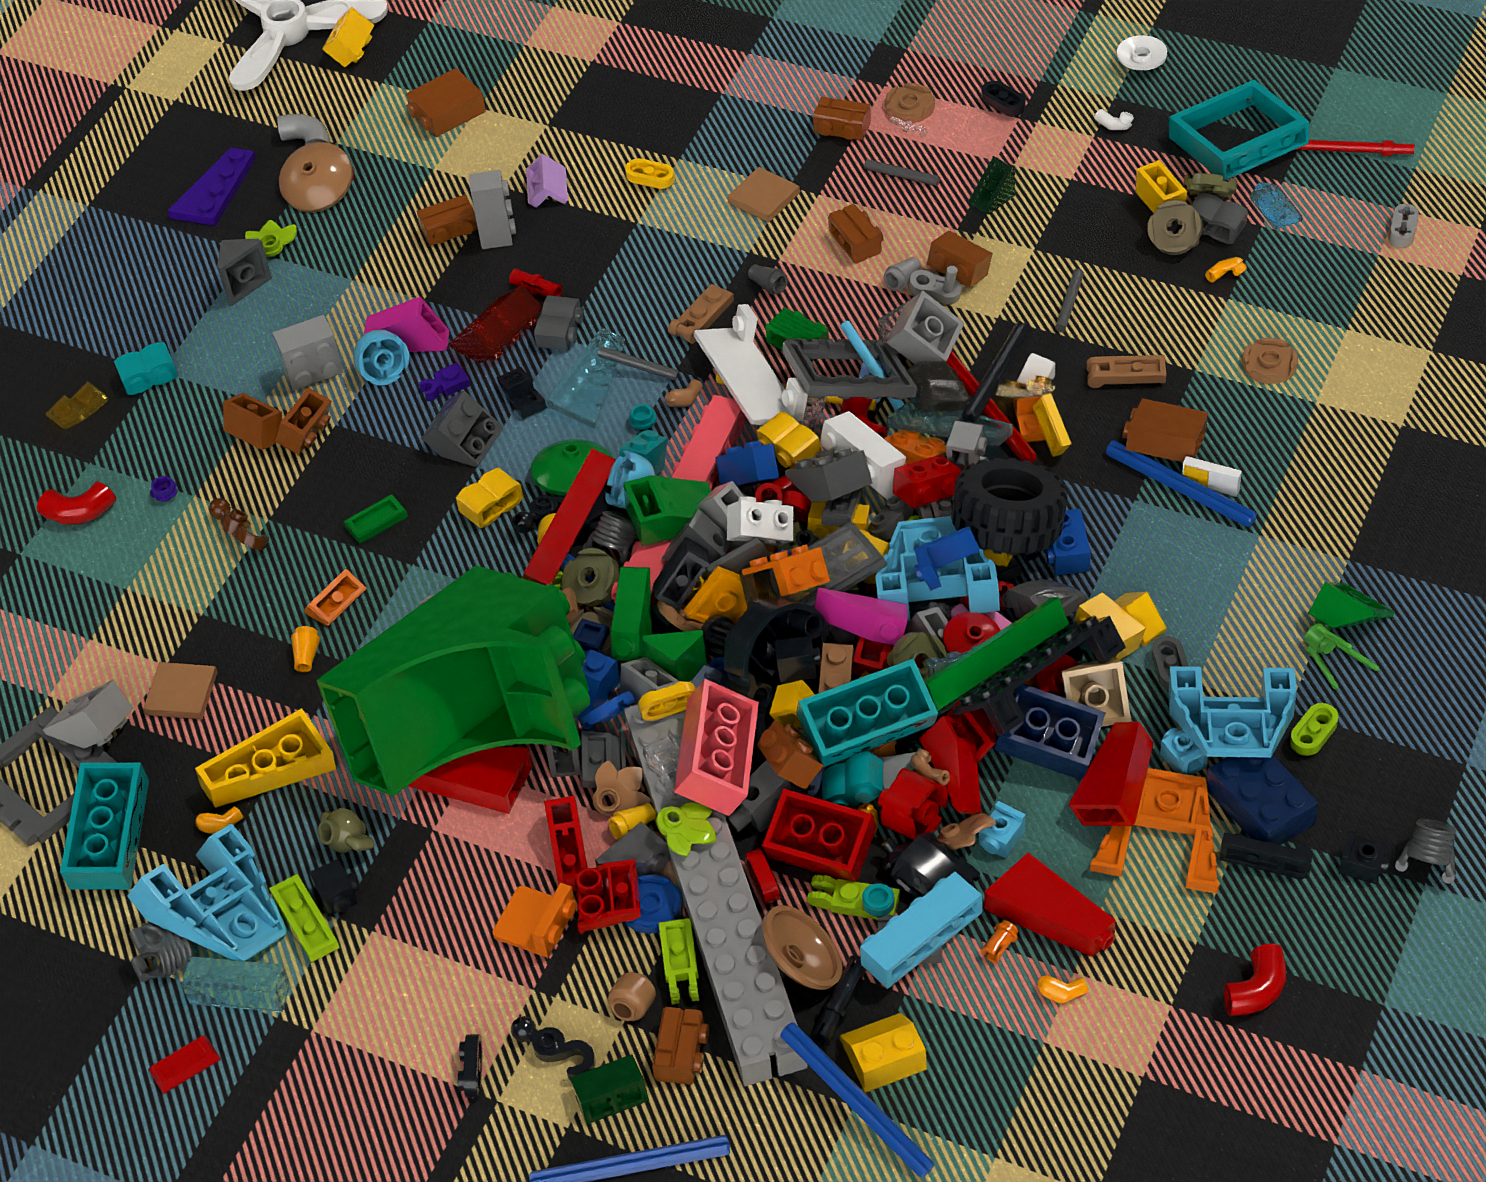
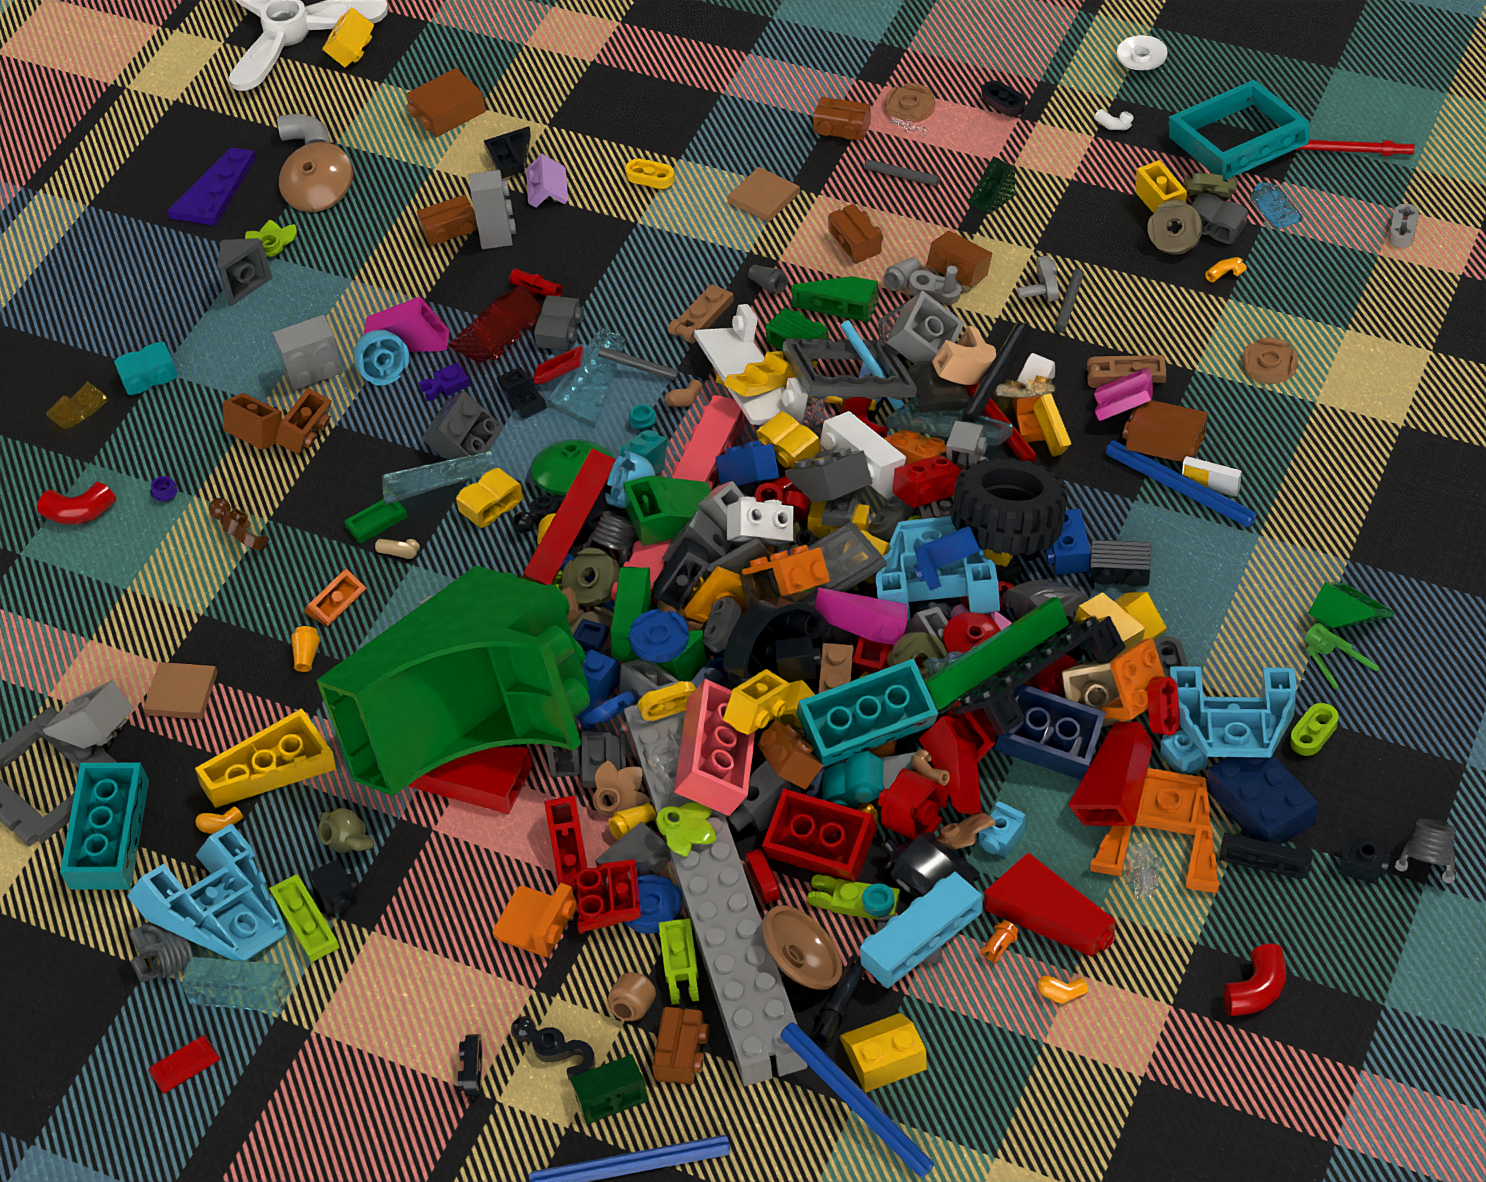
none -> tan arm [375,539,420,559]
none -> clear light blue wing [382,451,495,505]
none -> black wing [483,126,531,179]
none -> red tile [533,345,584,385]
none -> blue tile [629,609,689,663]
none -> dark grey plate [703,597,741,652]
none -> yellow brick [723,669,791,735]
none -> yellow slope [724,351,818,397]
none -> green slope [791,276,879,322]
none -> light nougat arch [932,326,996,385]
none -> light grey piece [1017,255,1059,302]
none -> black brick [1090,540,1151,586]
none -> dark pink slope [1094,367,1153,421]
none -> orange bracket [1101,639,1165,722]
none -> clear hips [1124,842,1163,899]
none -> red beam [1147,676,1180,735]

